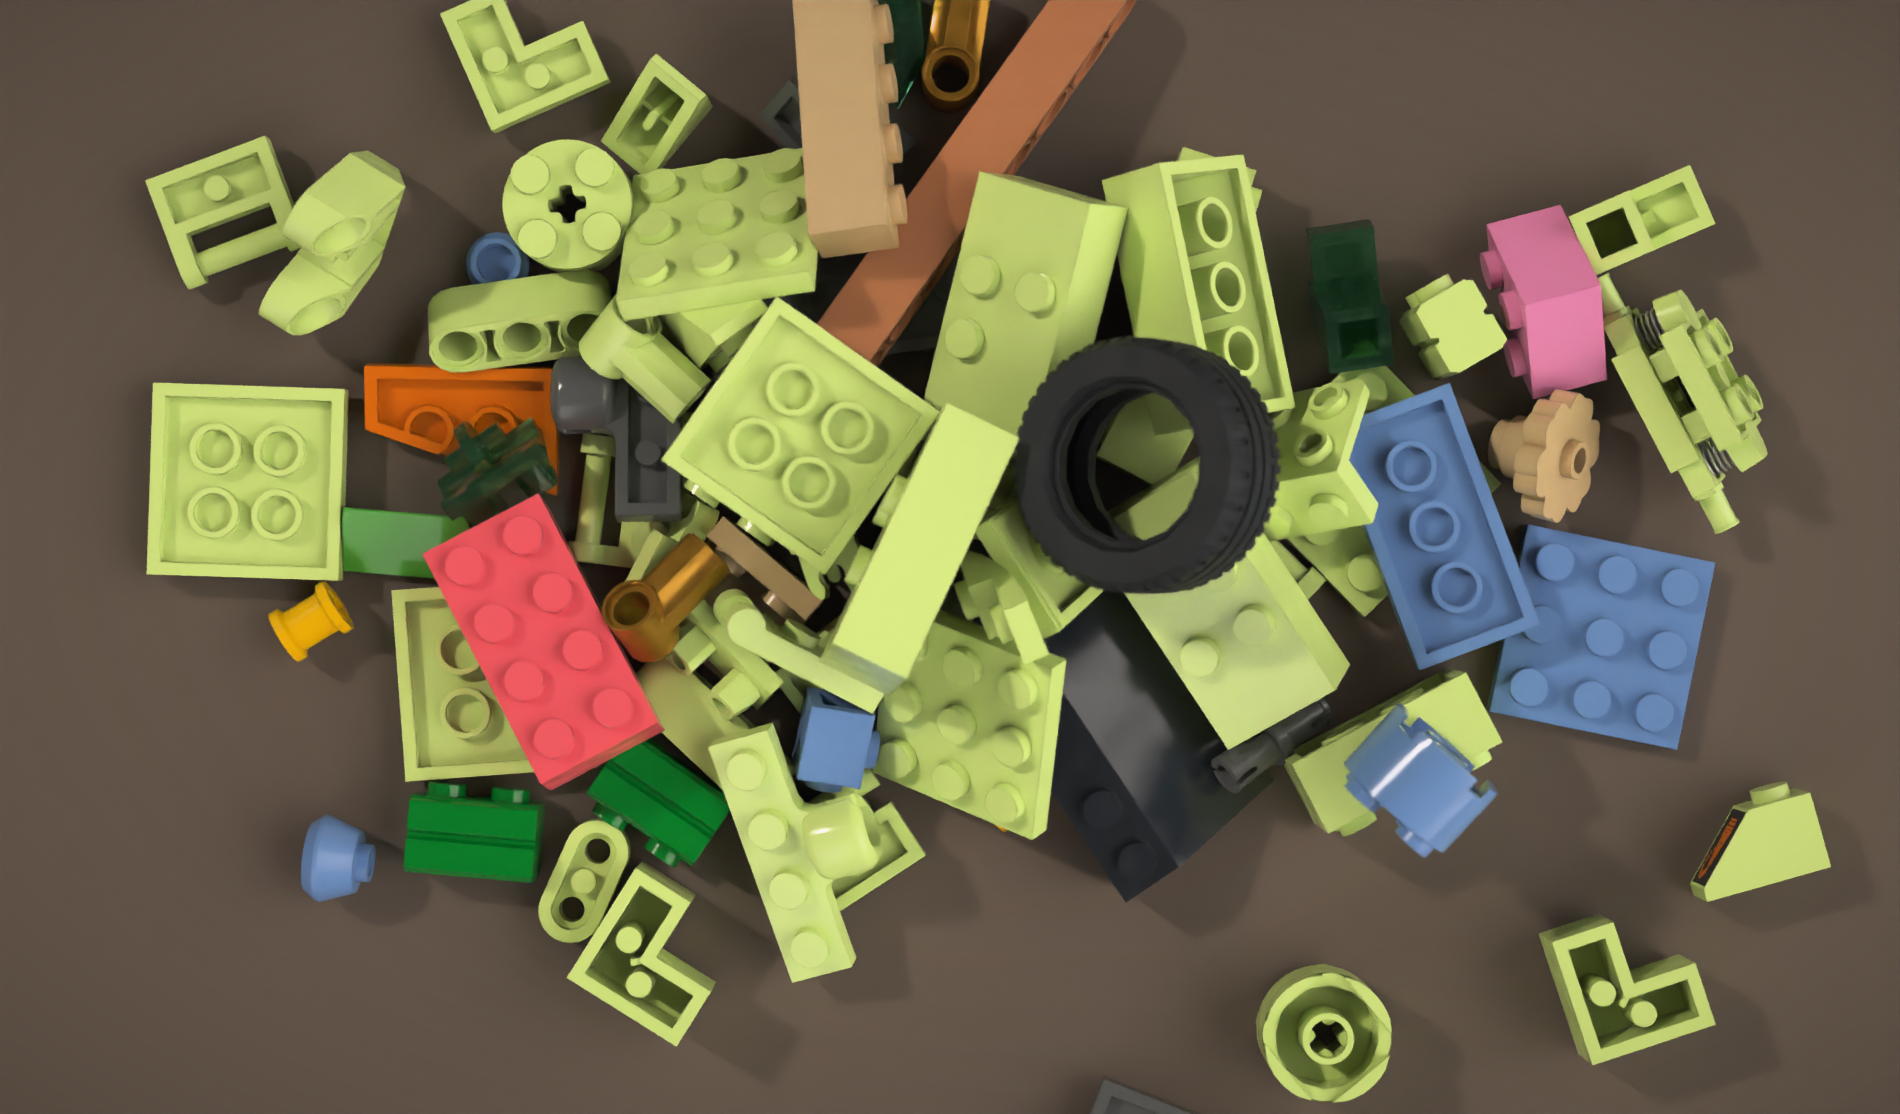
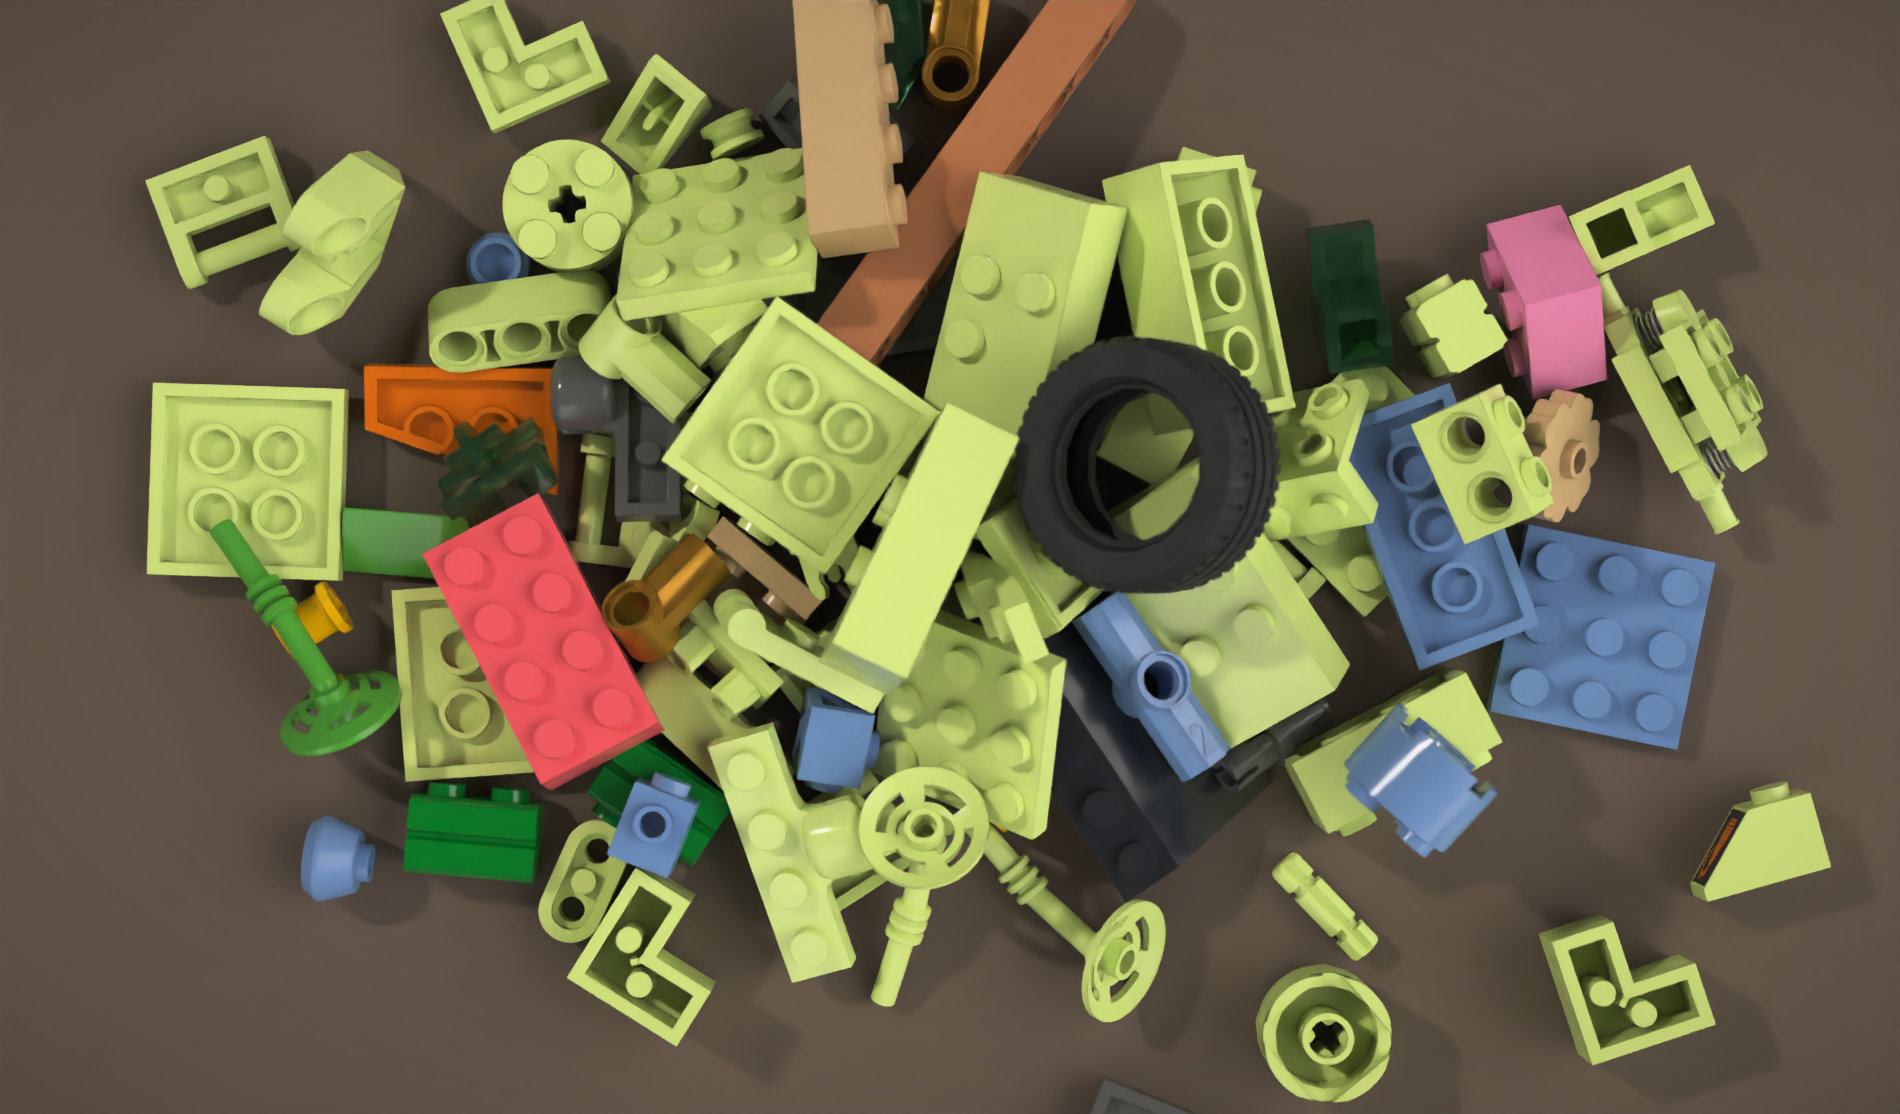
none -> bright green dish [210,519,402,756]
none -> medium blue brick [606,771,701,879]
none -> yellowish green bush [700,107,765,161]
none -> yellowish green dish [858,766,990,1007]
none -> yellowish green dish [966,822,1166,1022]
none -> medium blue piece [1071,592,1231,782]
none -> yellowish green axle [1272,852,1378,961]
none -> yellowish green brick [1411,384,1554,544]

